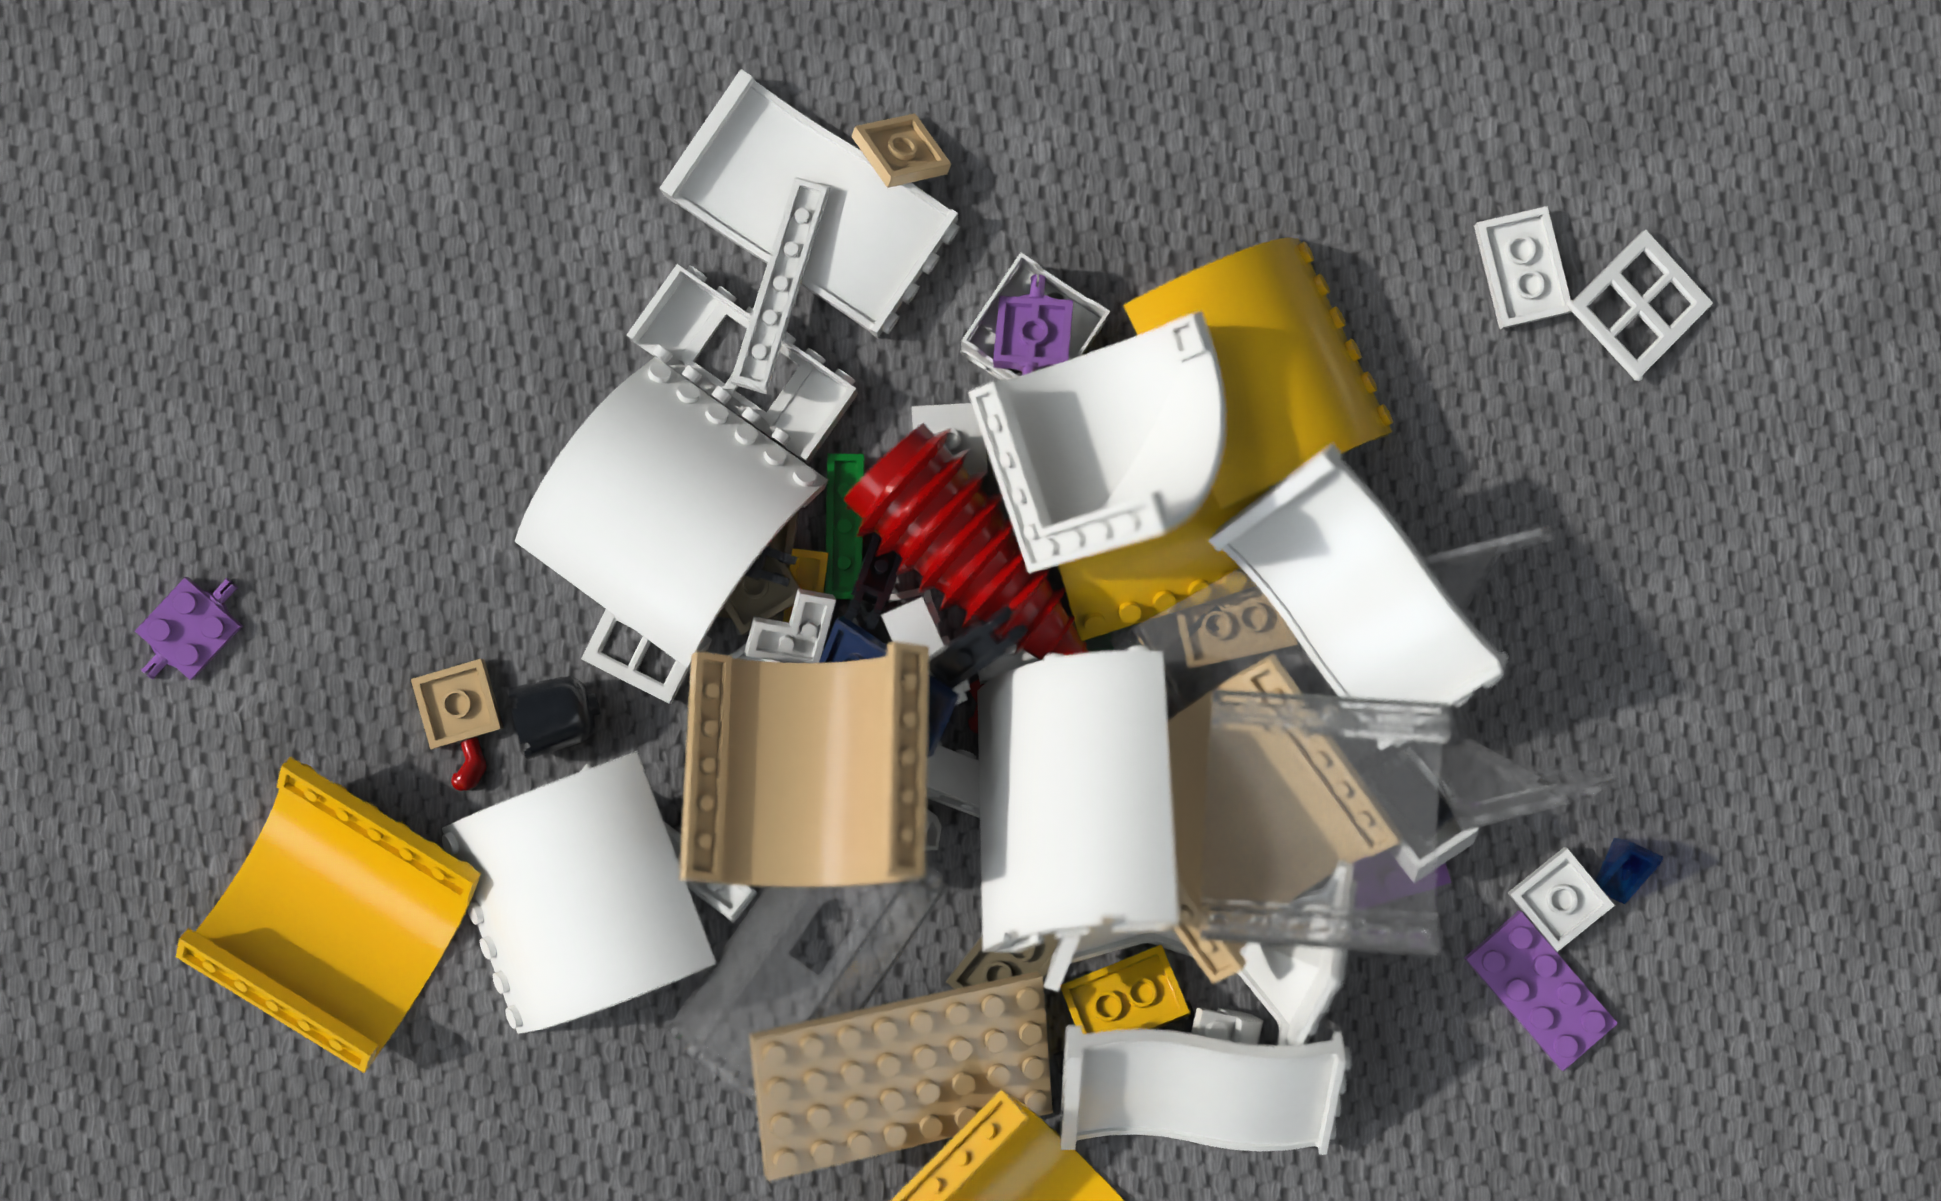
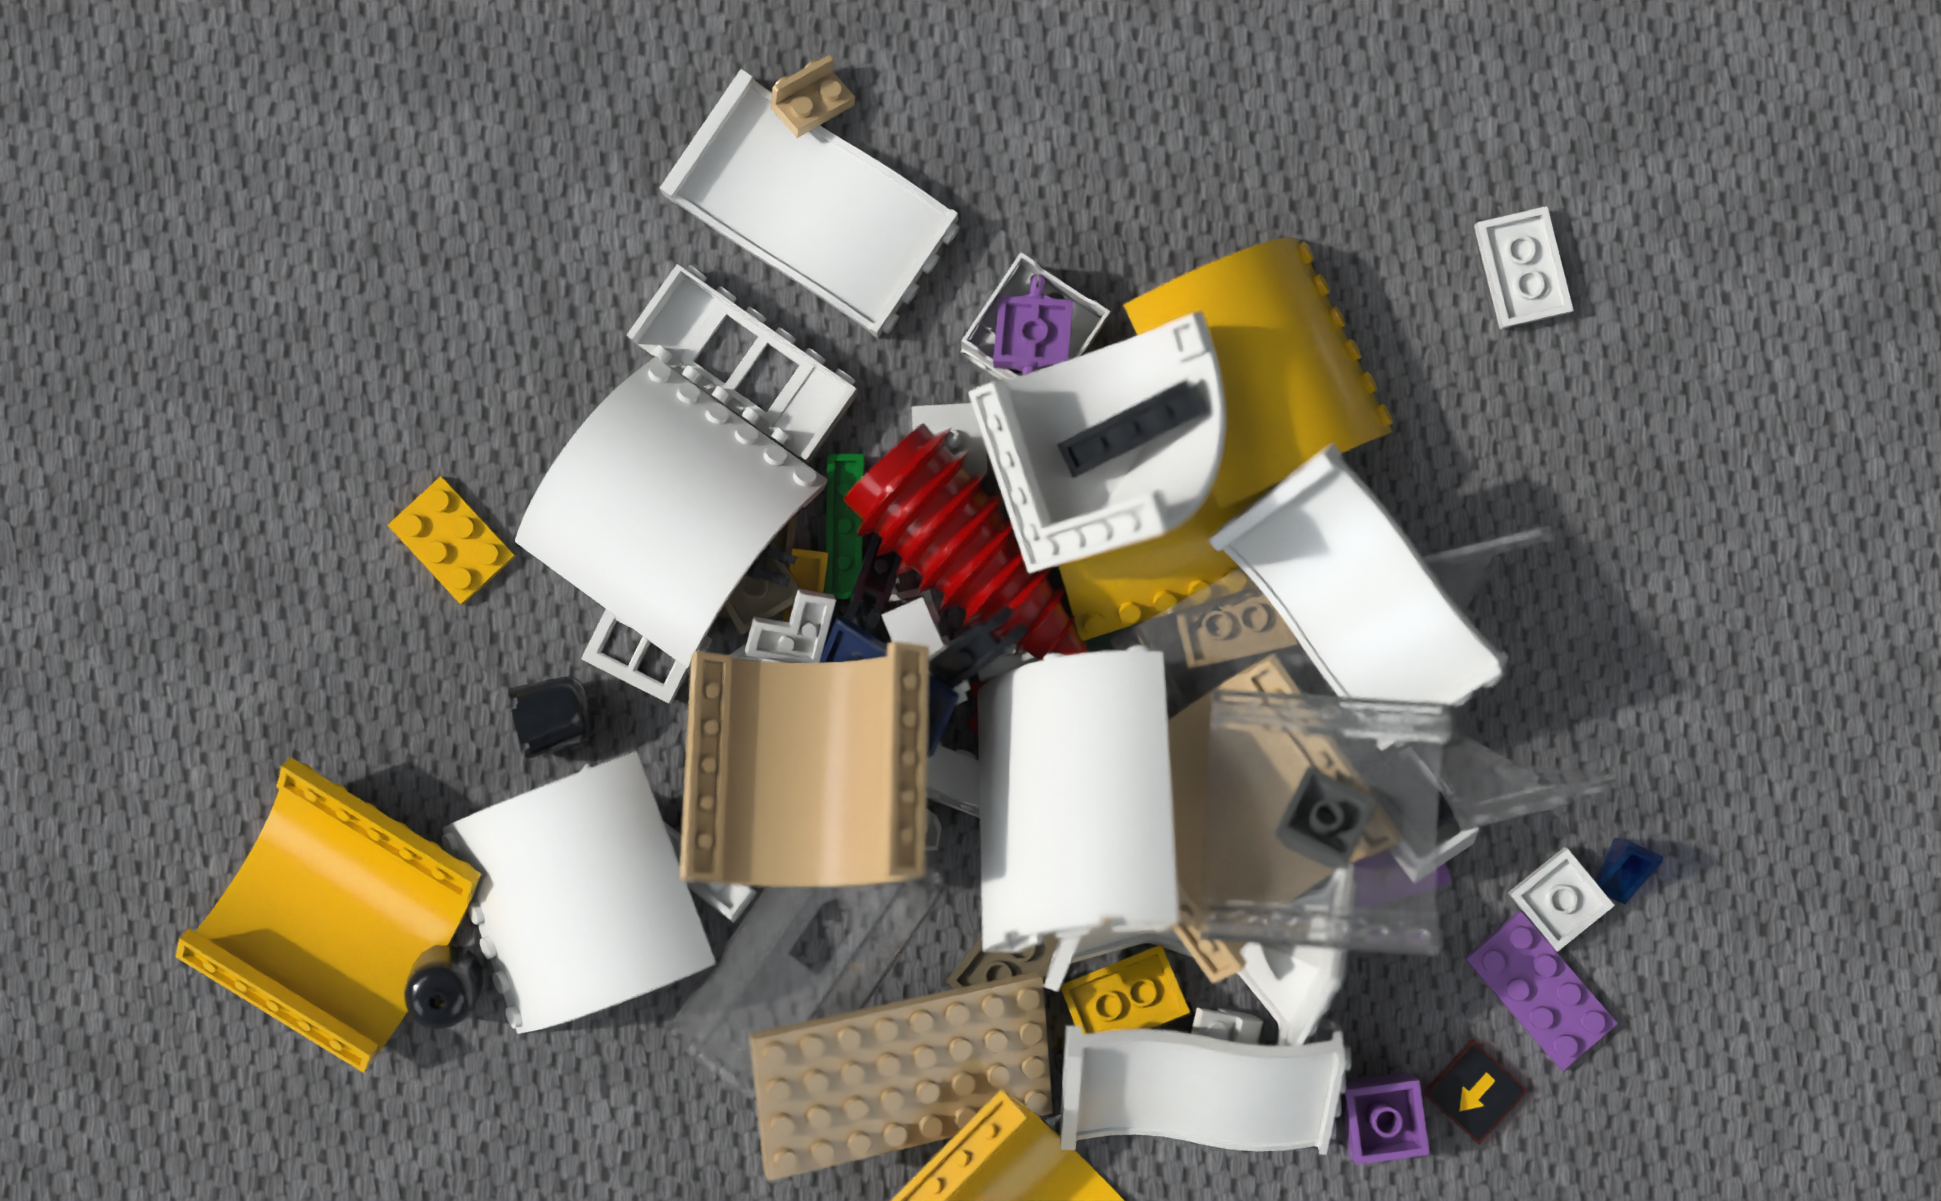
medium lavender plate [135,577,243,680] -> none
tan plate [411,659,504,749] -> none
red arm [451,737,487,791] -> none
white tile [731,177,830,394] -> none
tan plate [852,114,951,188] -> none
white window [1567,230,1713,381] -> none
none -> yellow plate [387,476,516,605]
none -> black cylinder [404,945,483,1029]
none -> tan bracket [771,55,855,138]
none -> black plate [1057,377,1208,478]
none -> dark grey slope [1274,766,1378,870]
none -> medium lavender brick [1339,1072,1430,1165]
none -> black tile [1422,1039,1528,1145]

